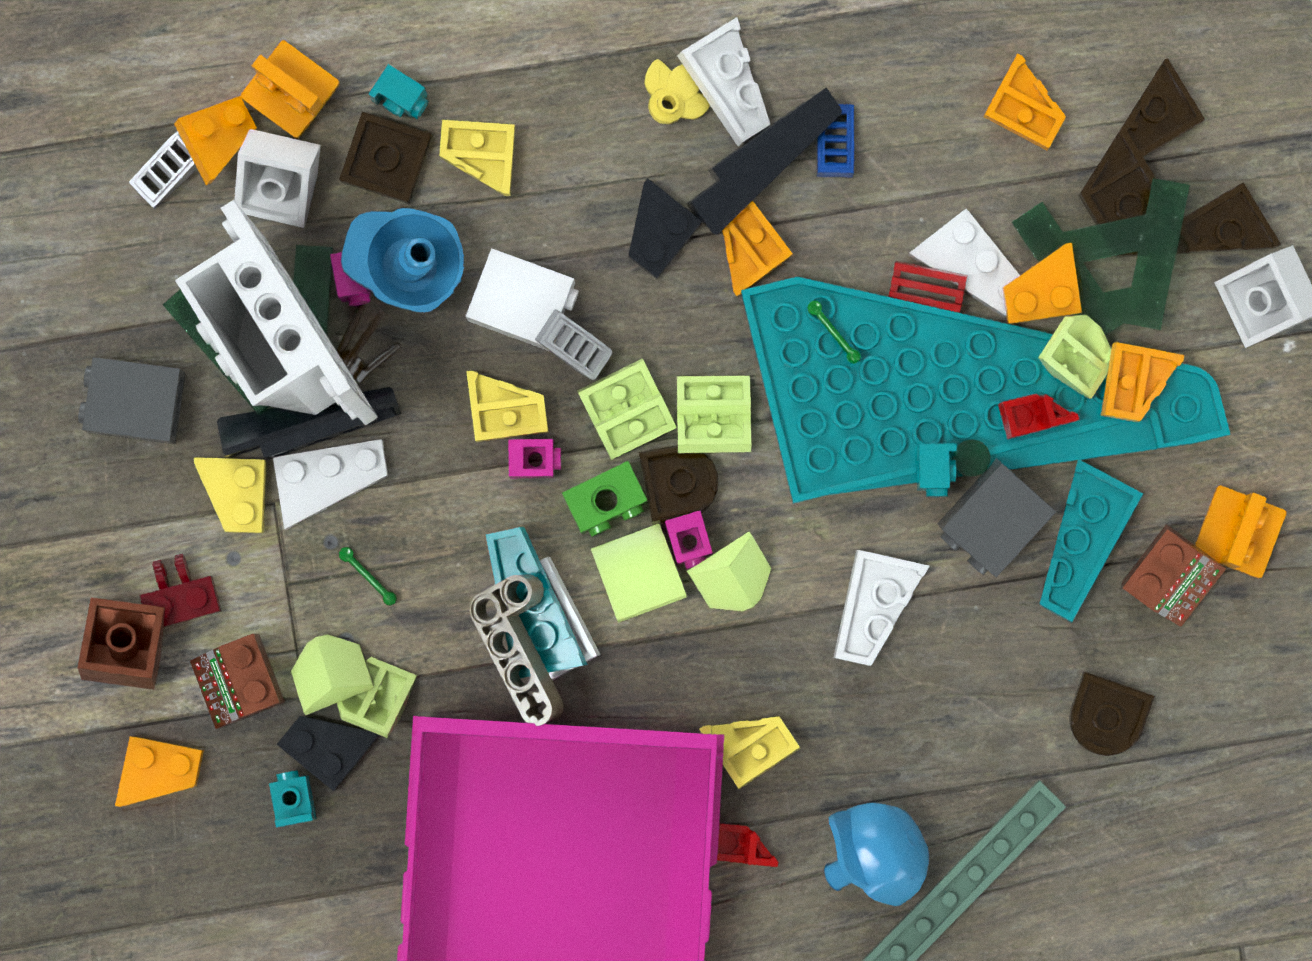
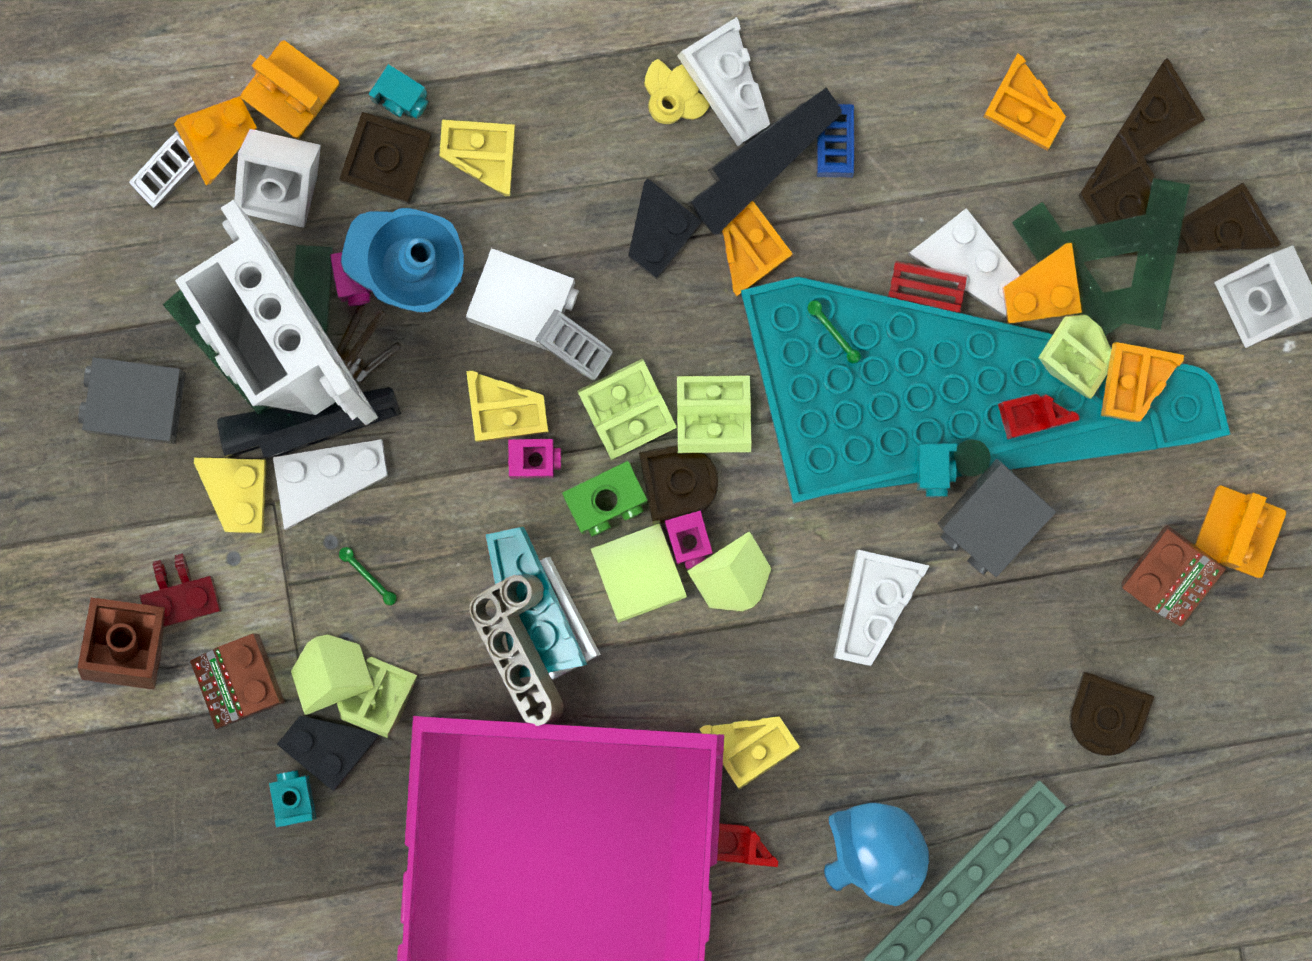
light orange wing [115,736,204,807] -> none
teal wing [1039,459,1143,623] -> none

